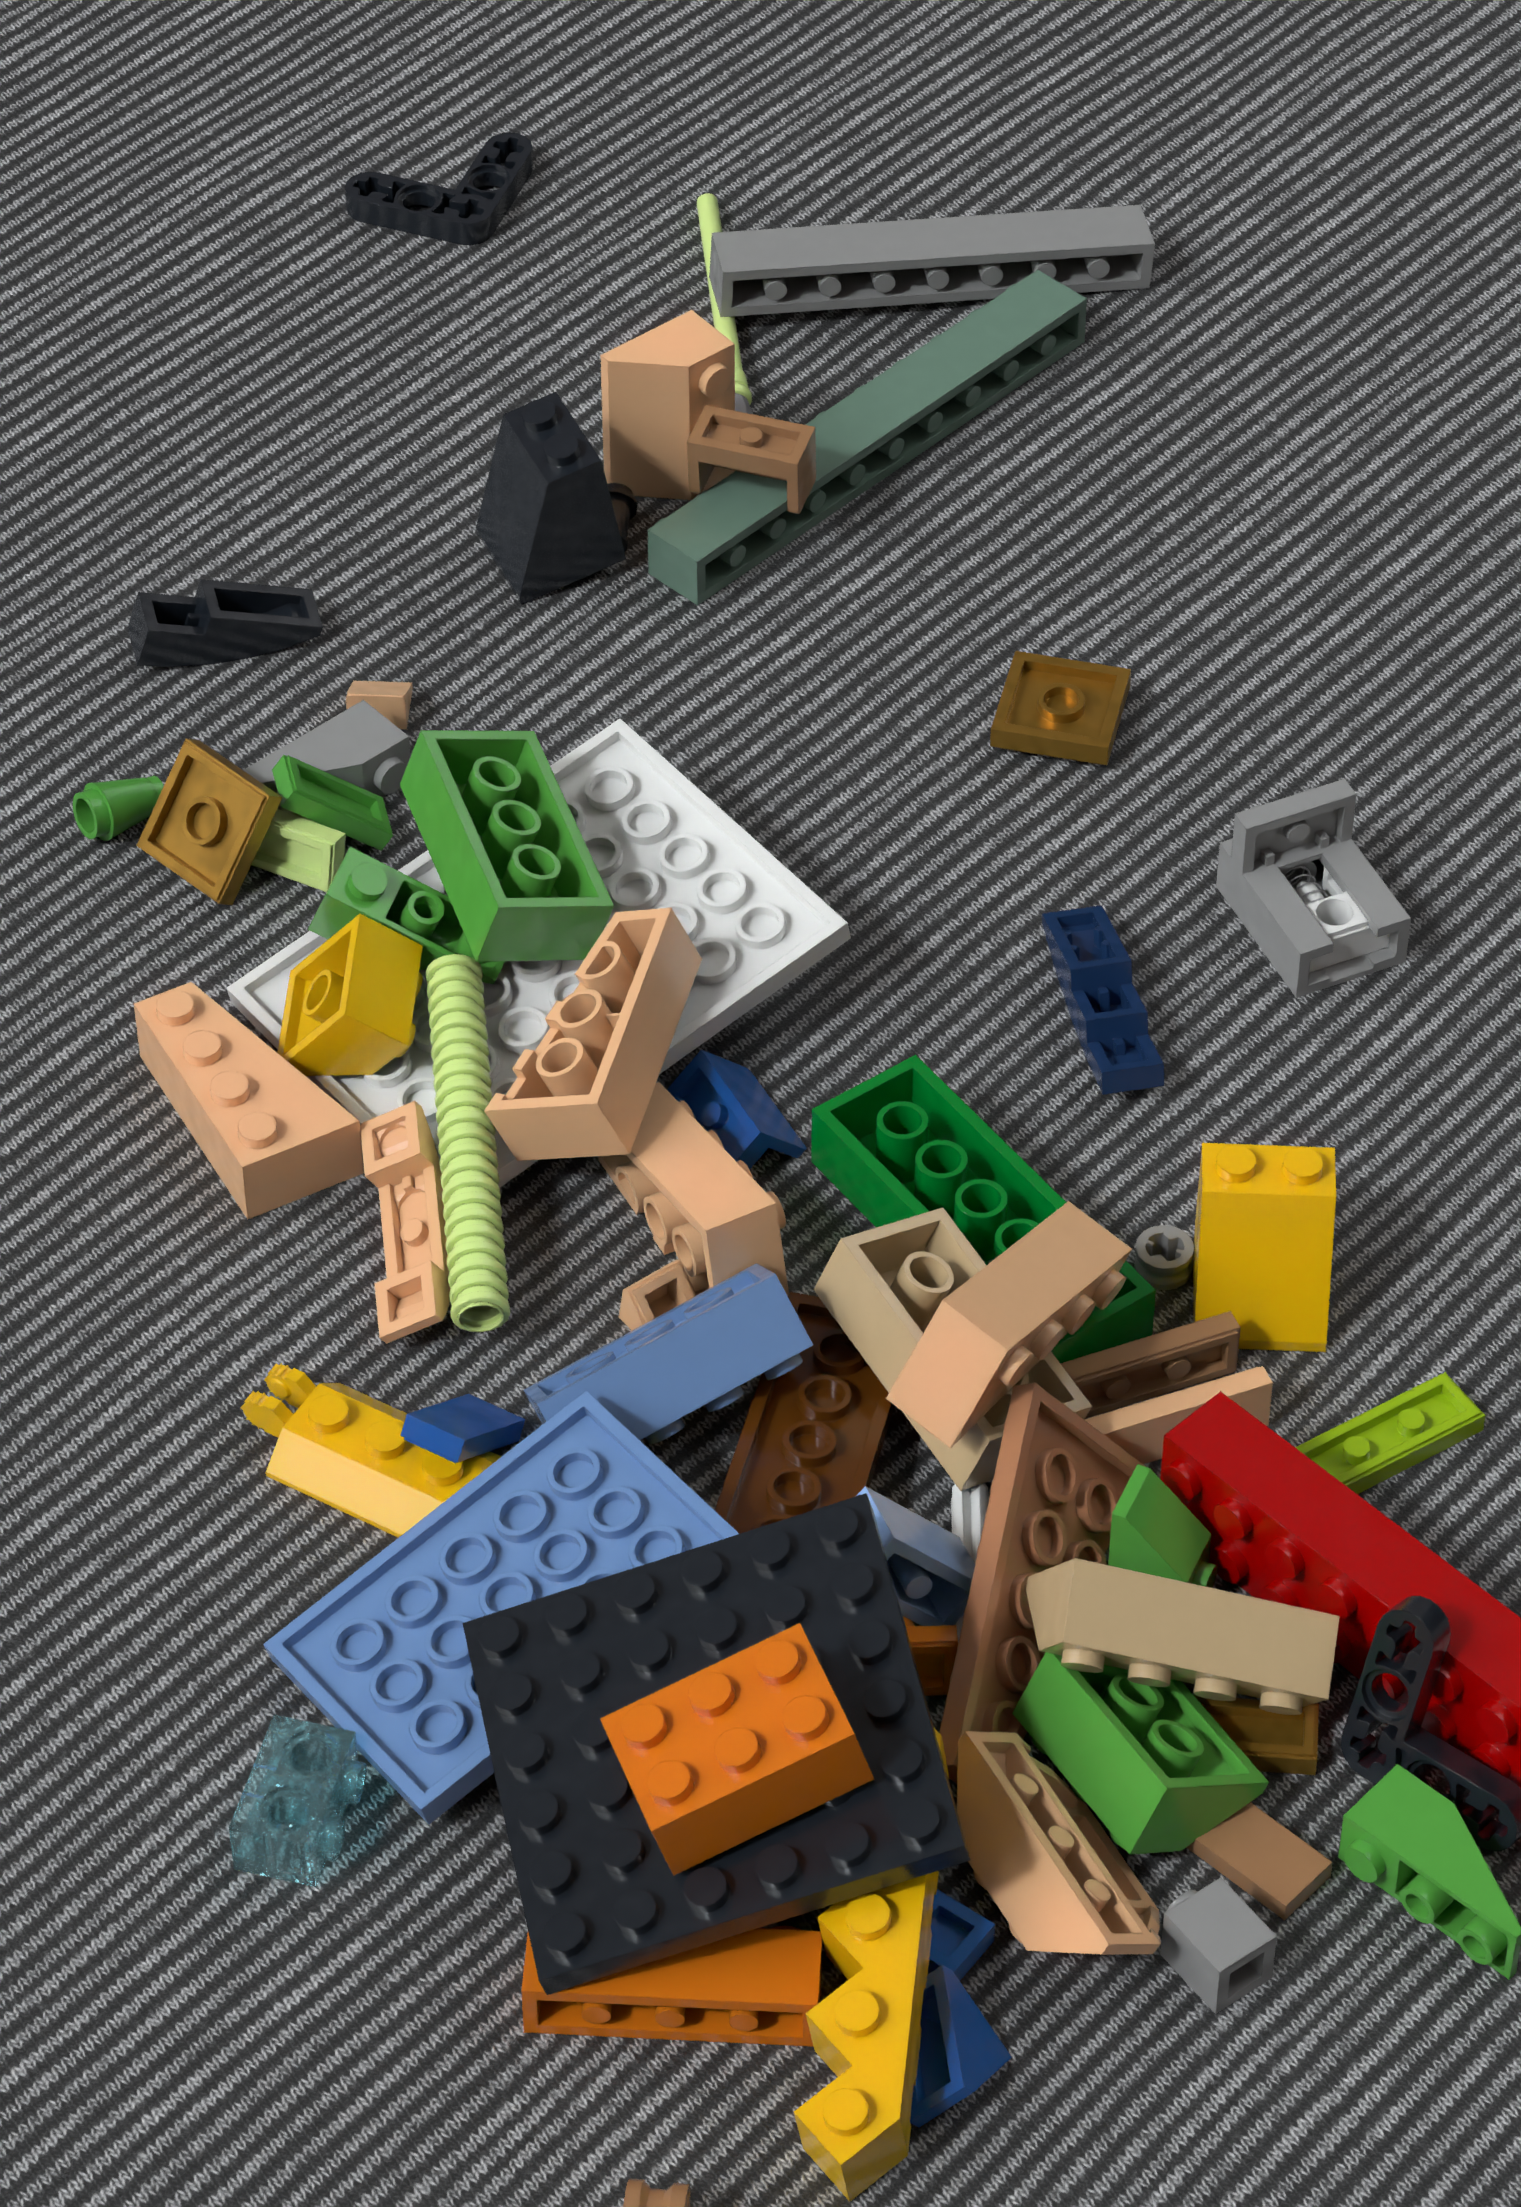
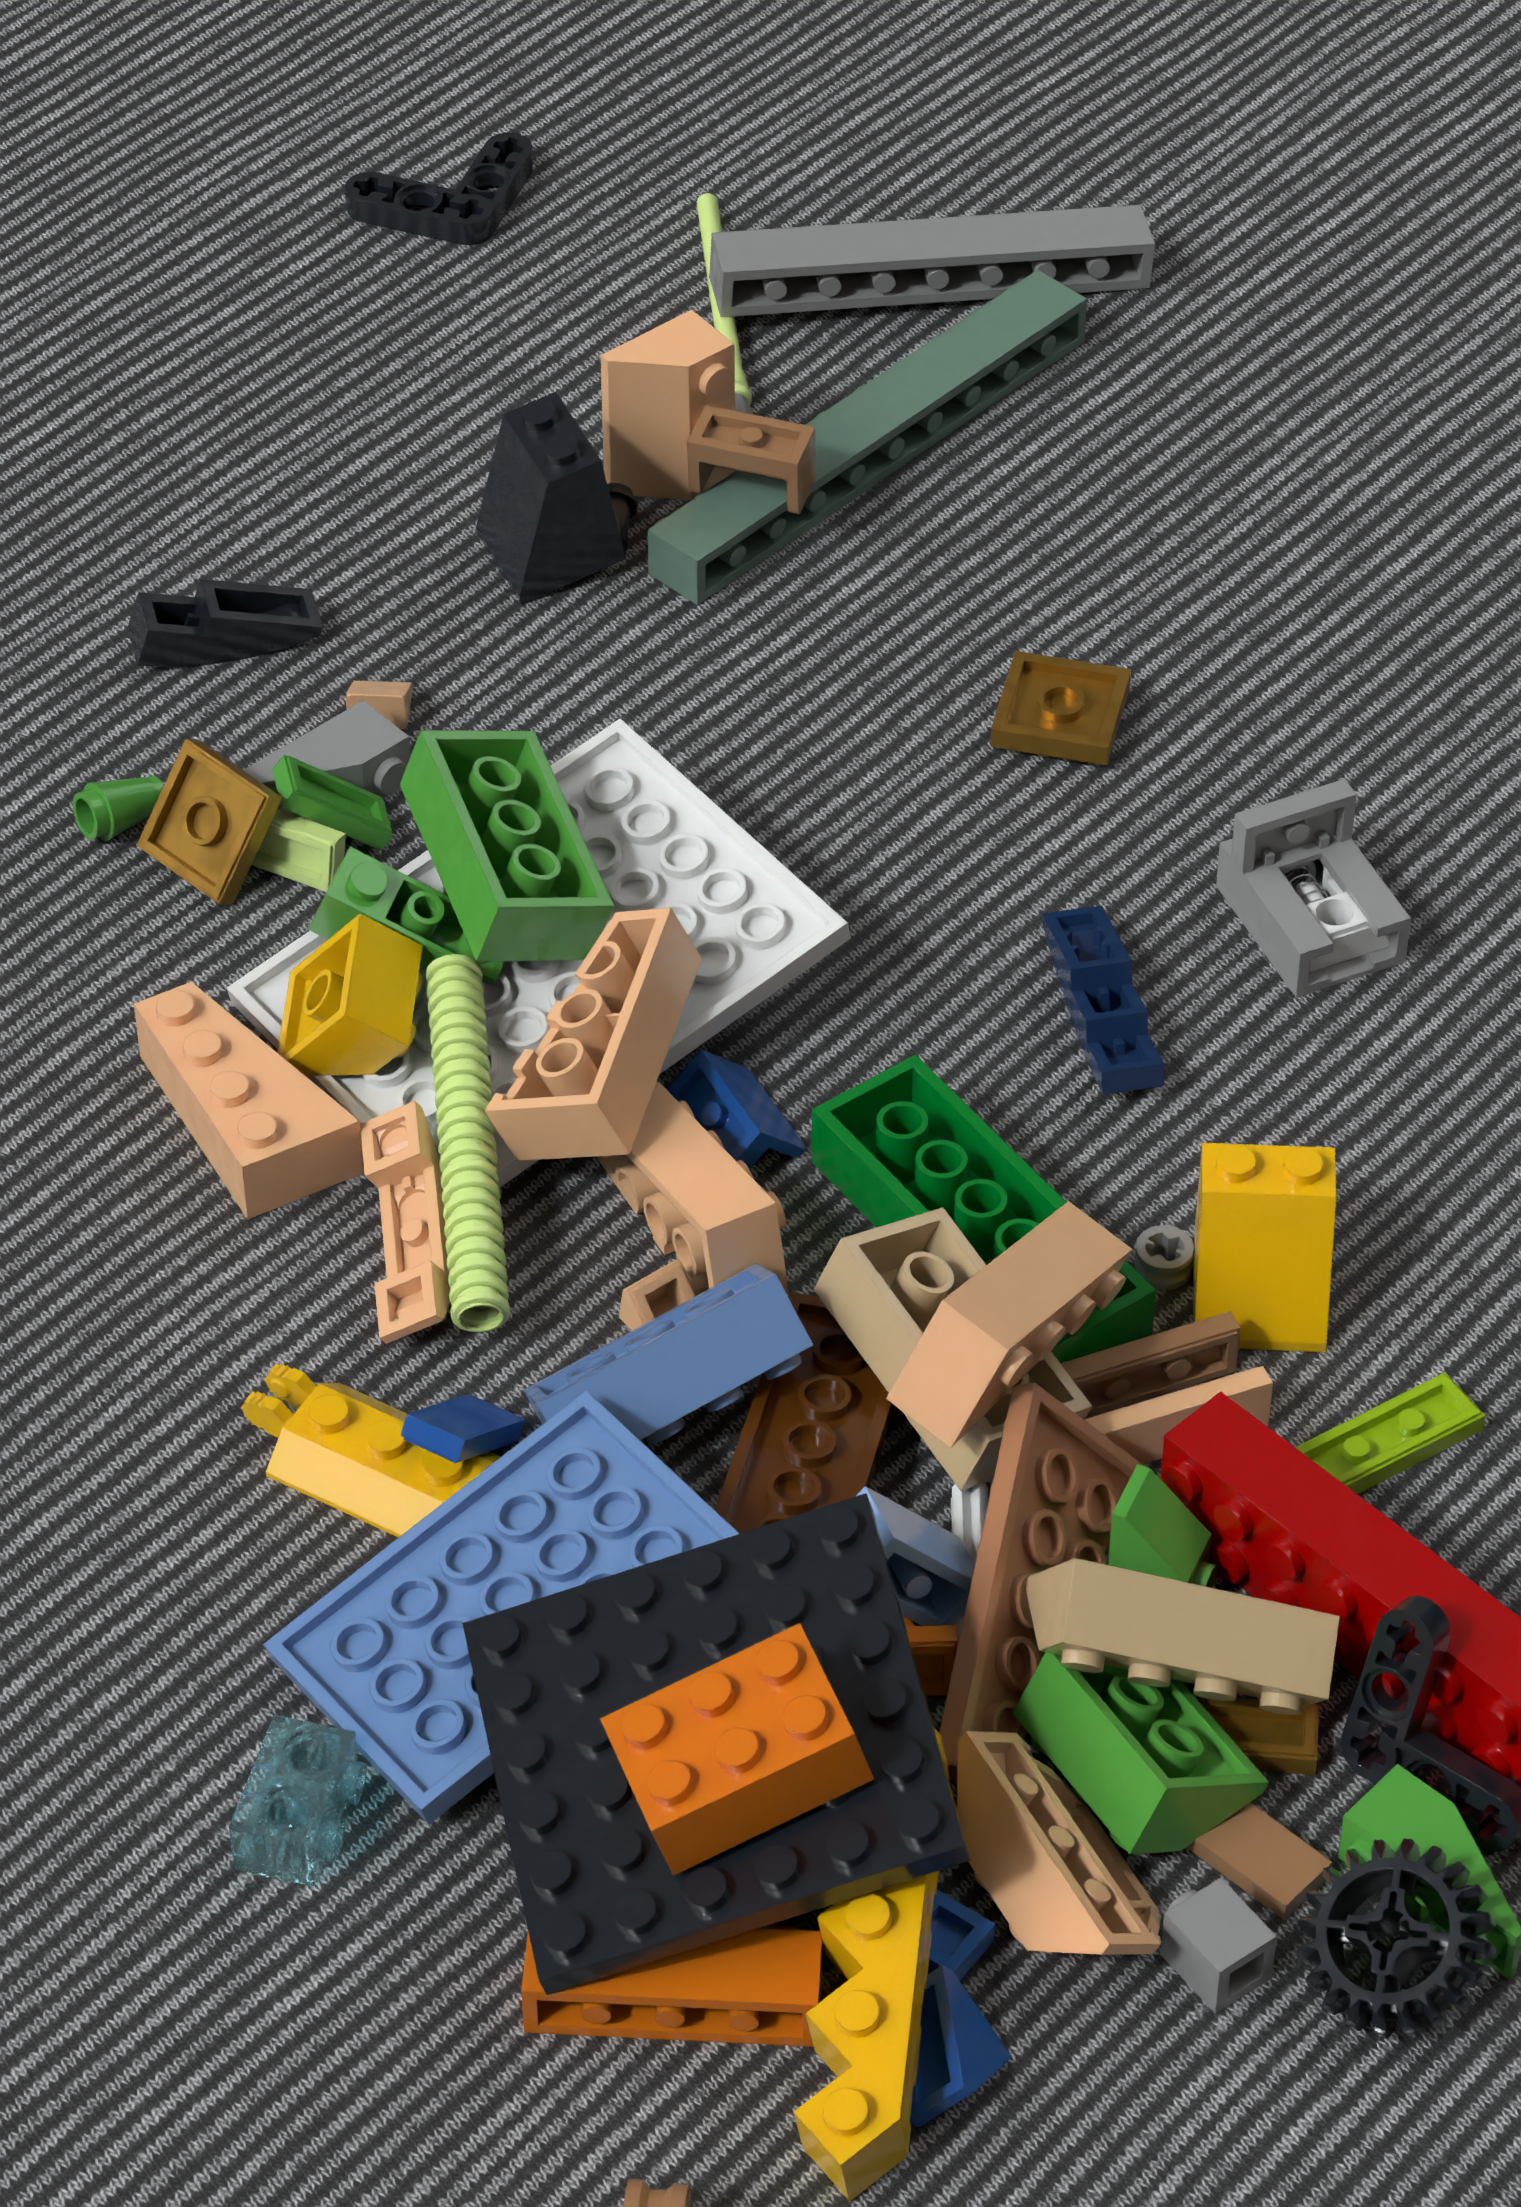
none -> black gear [1297,1838,1496,2039]

